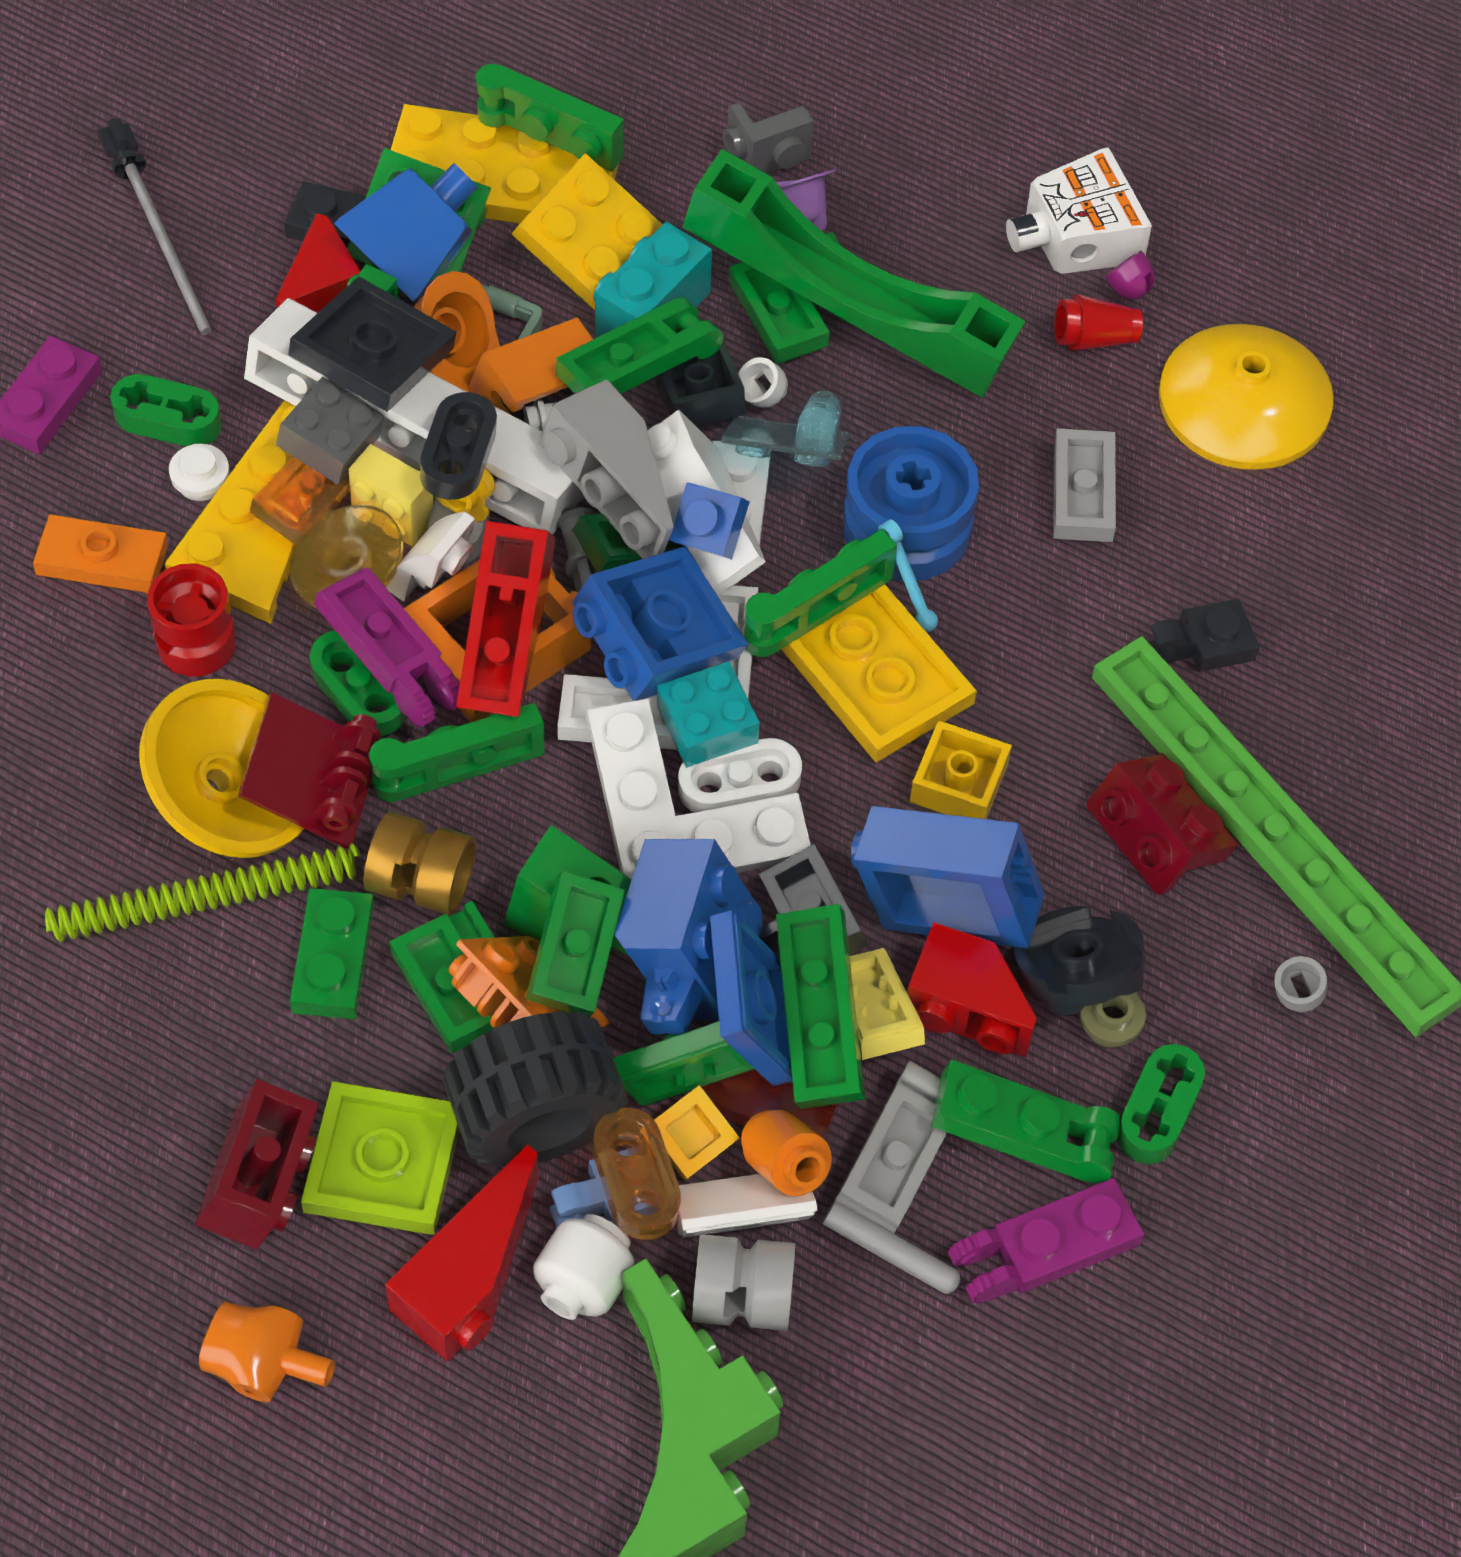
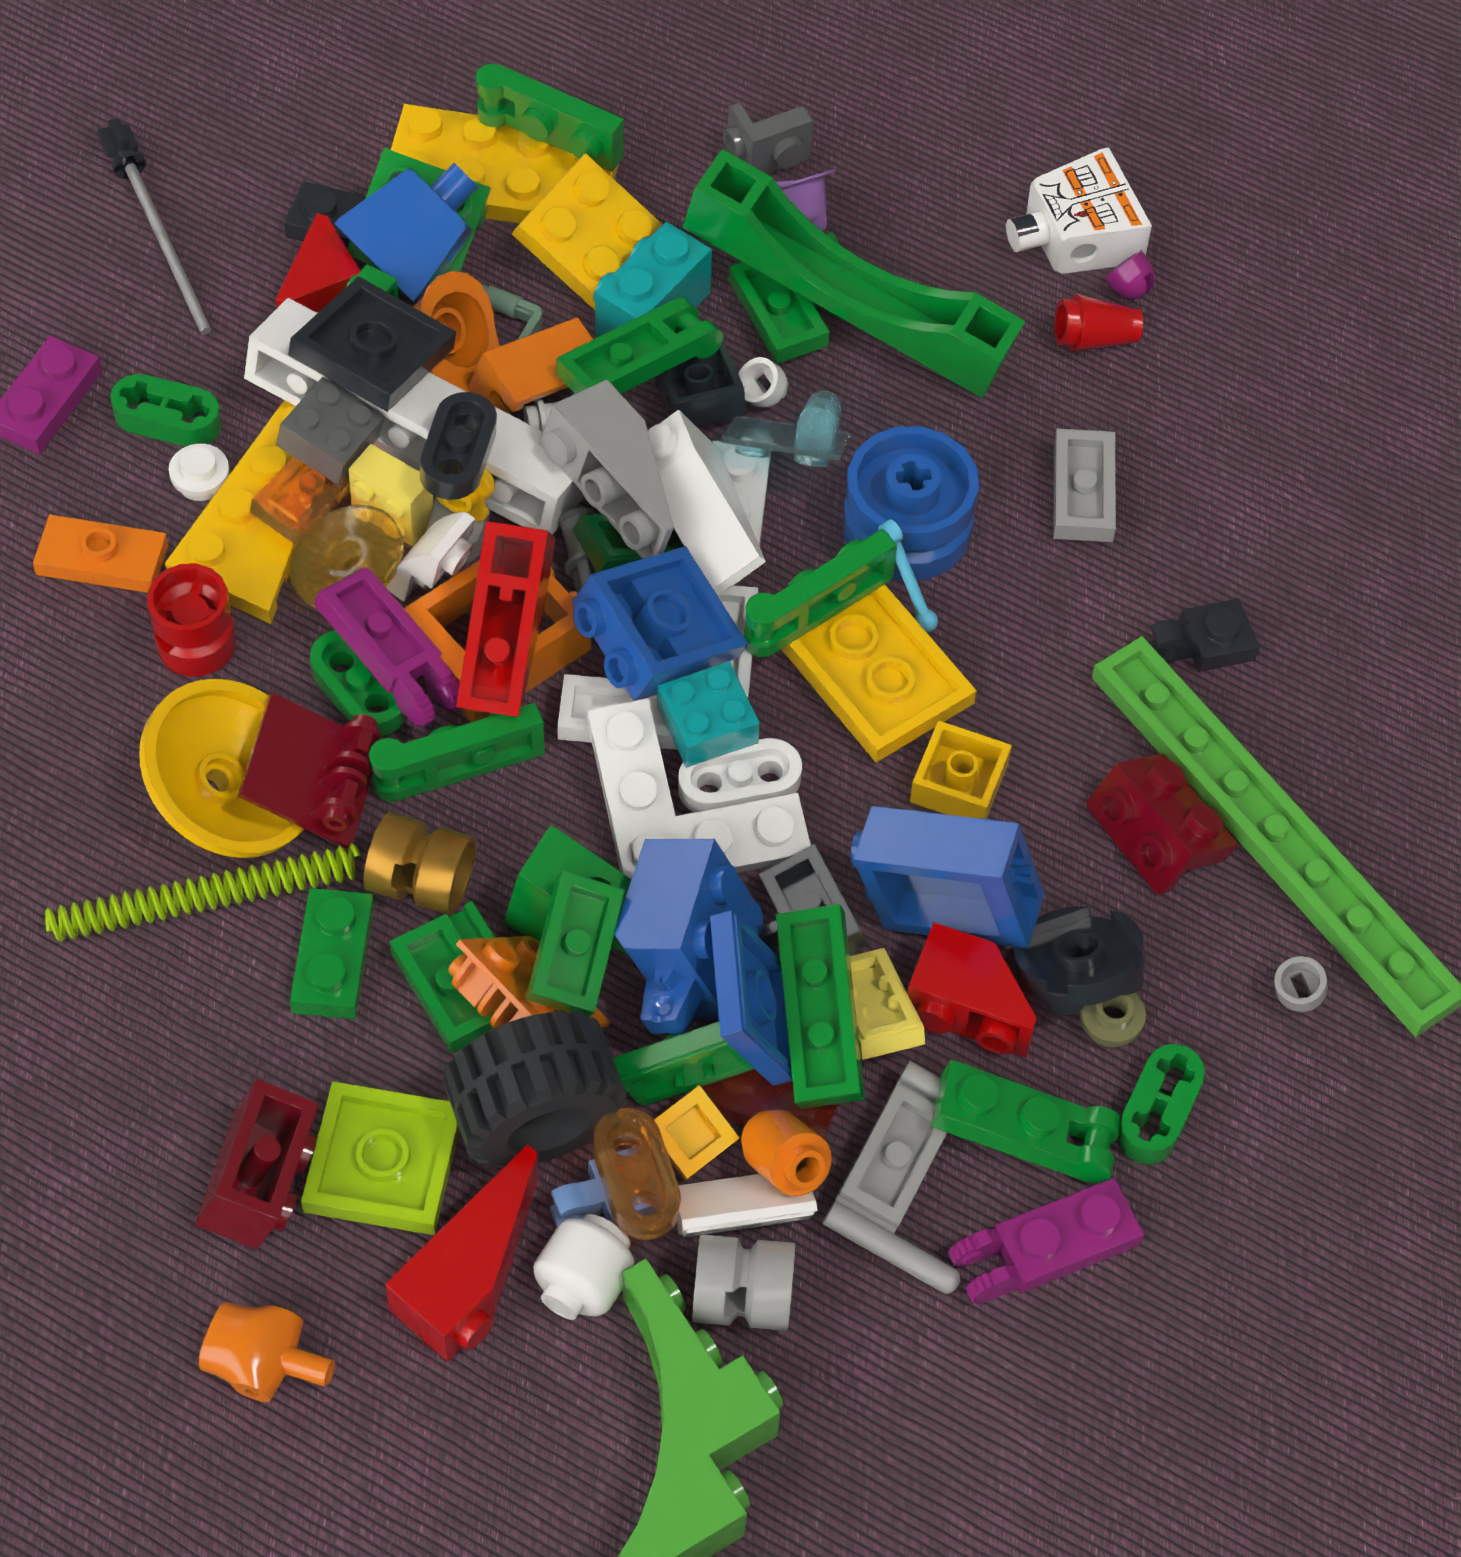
plate [669,482,750,560] -> none
yellow dish [1159,324,1333,470] -> none

